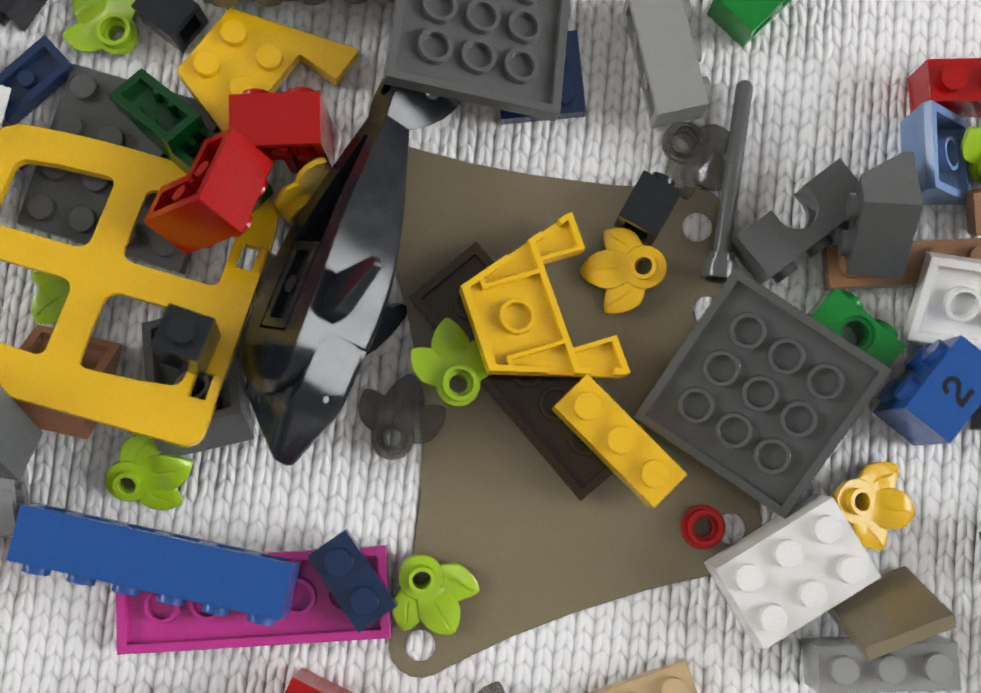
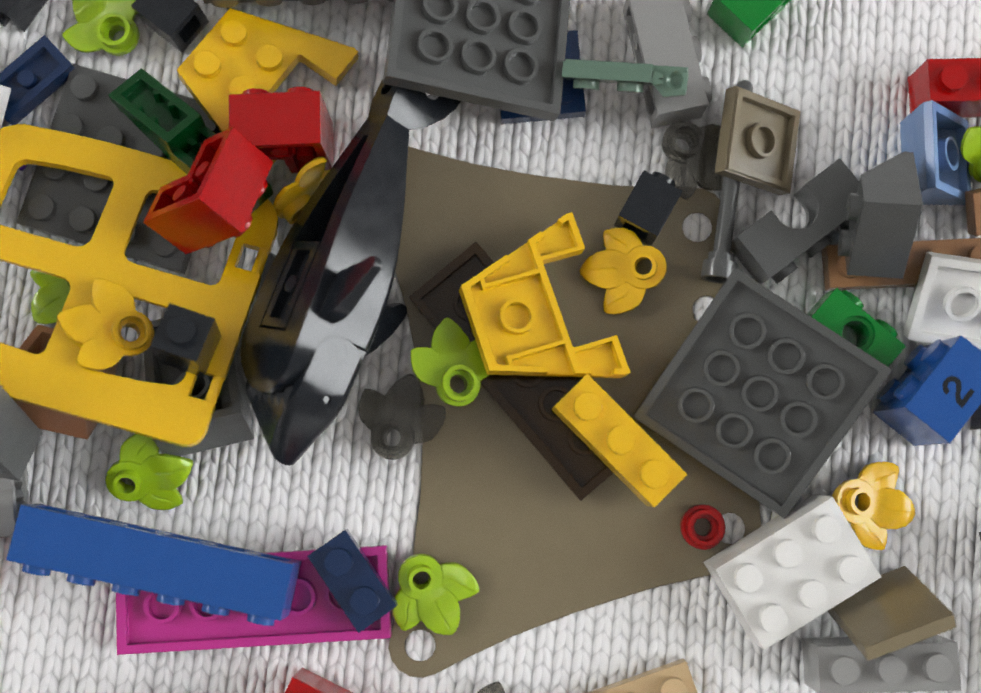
none -> yellow plate [57,278,154,370]
none -> sand green hinge [562,59,689,98]
none -> dark tan tile [715,86,801,195]

